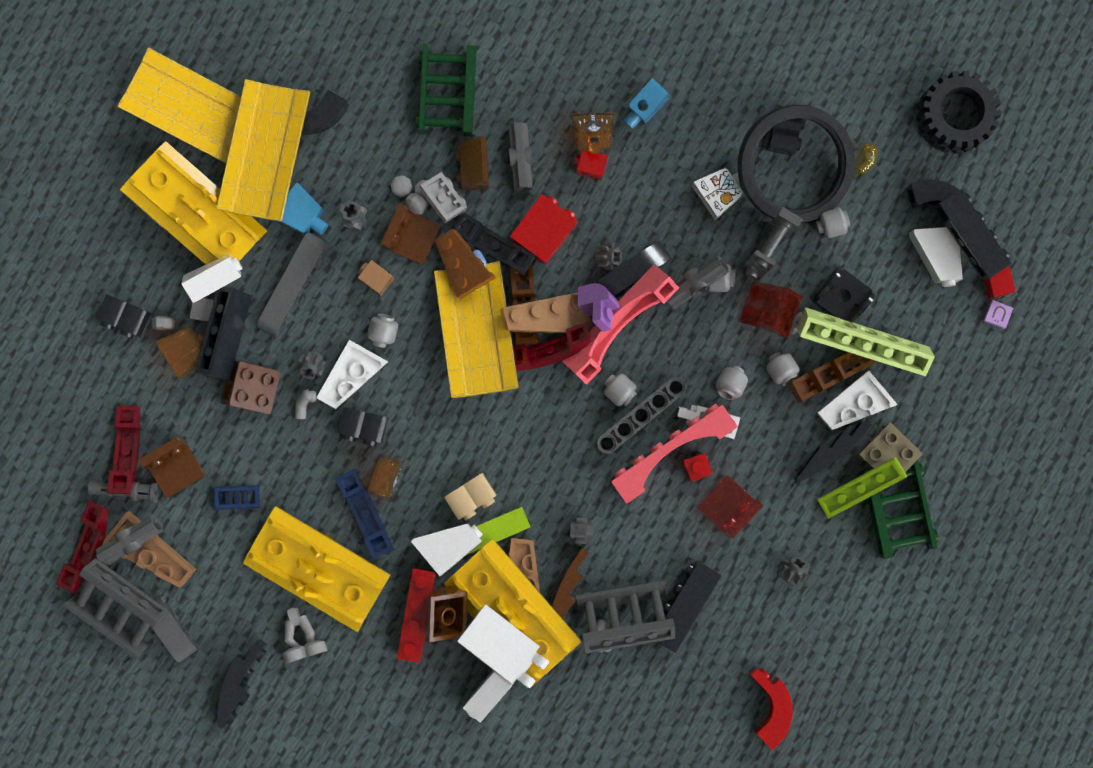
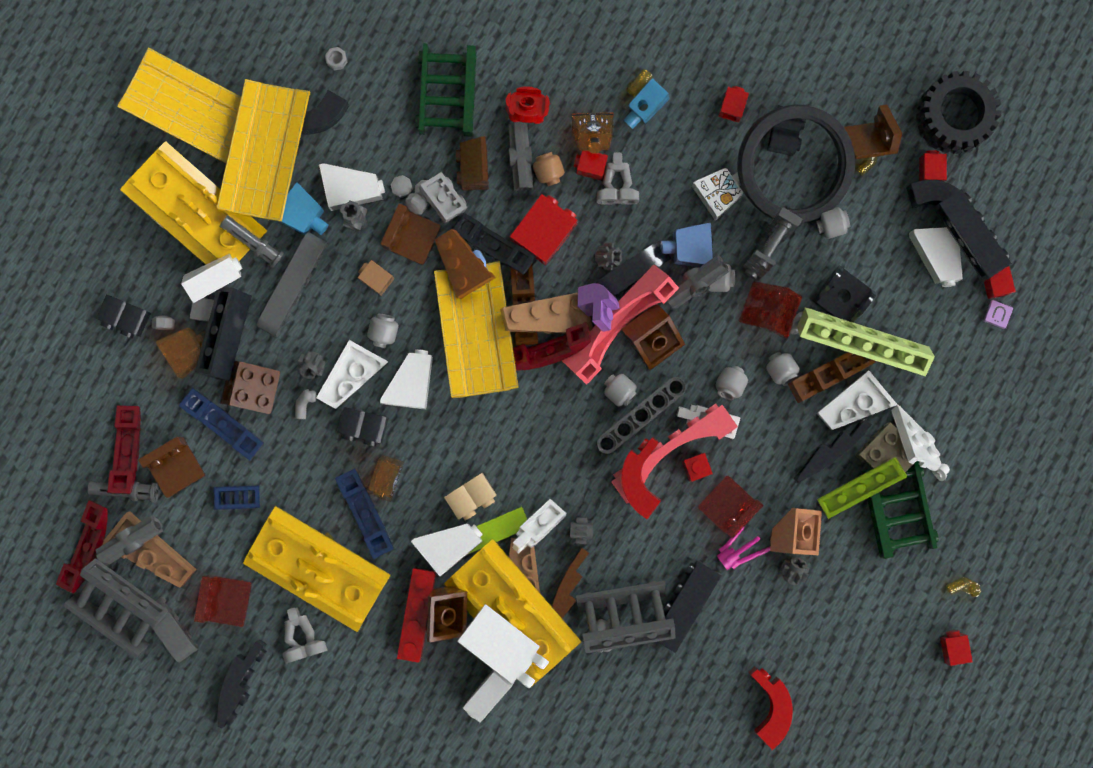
none -> dark blue slope [179,388,264,461]
none -> clear red bracket [194,575,252,627]
none -> dark grey pin [219,215,284,268]
none -> white slope [319,164,385,211]
none -> light grey tile [325,47,347,70]
none -> white slope [380,350,433,409]
none -> red plate [505,87,550,124]
none -> white hinge [512,499,567,554]
none -> medium nougat head [533,152,565,186]
none -> light grey piece [596,152,639,205]
none -> reddish brown slope [621,304,685,370]
none -> red arch [622,437,661,519]
none -> clear yellow pin [626,69,653,97]
none -> medium blue torso [661,223,713,267]
none -> dark pink plant [717,526,771,570]
none -> red brick [718,86,749,123]
none -> nougat slope [770,508,822,555]
none -> reddish brown bracket [844,105,902,159]
none -> white wing [891,404,942,471]
none -> red brick [919,150,947,182]
none -> white piece [932,464,949,481]
none -> red brick [940,630,973,666]
none -> clear yellow arm [946,577,981,597]

